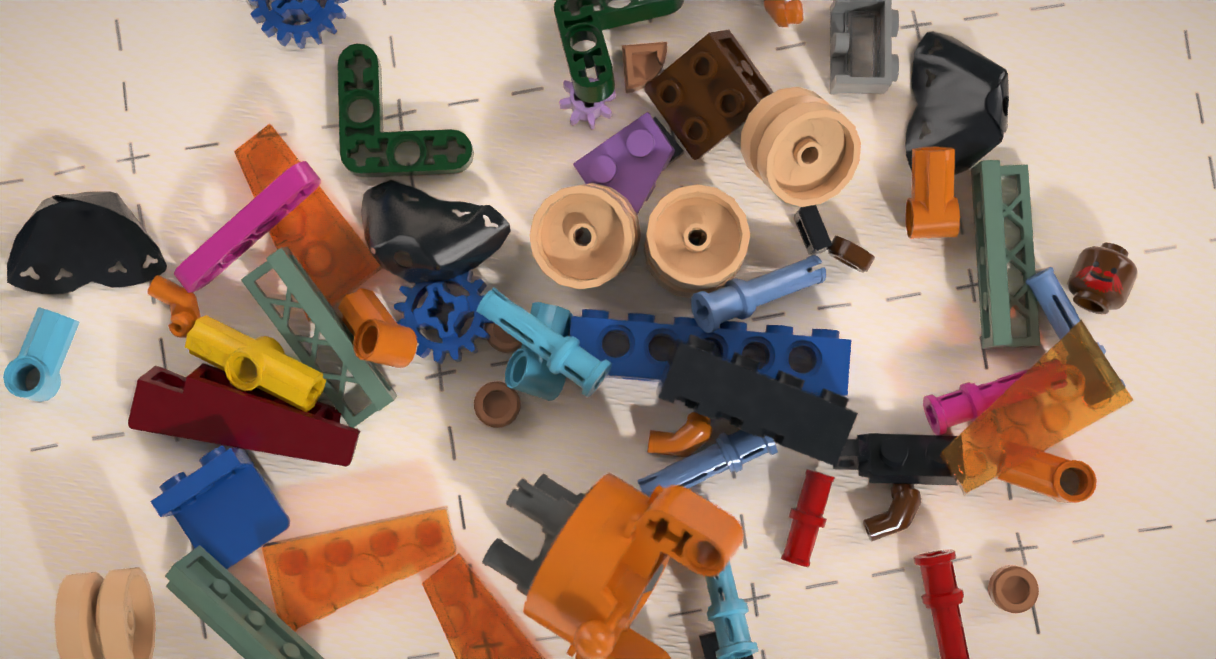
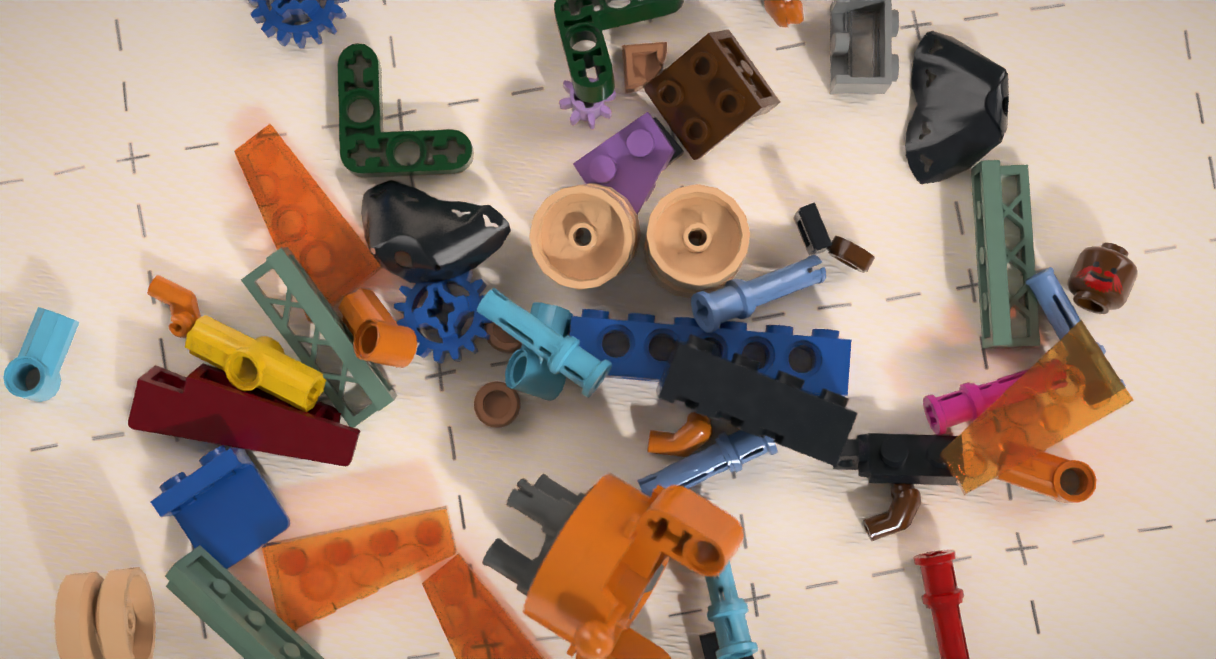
black piece [7,191,167,295] -> none
dark pink beam [174,161,322,293] -> none
light nougat wheel [740,87,861,207] -> none
red pin [781,469,835,567] -> none
orange piece [905,146,960,239] -> none
nougat tile [988,565,1039,613] -> none

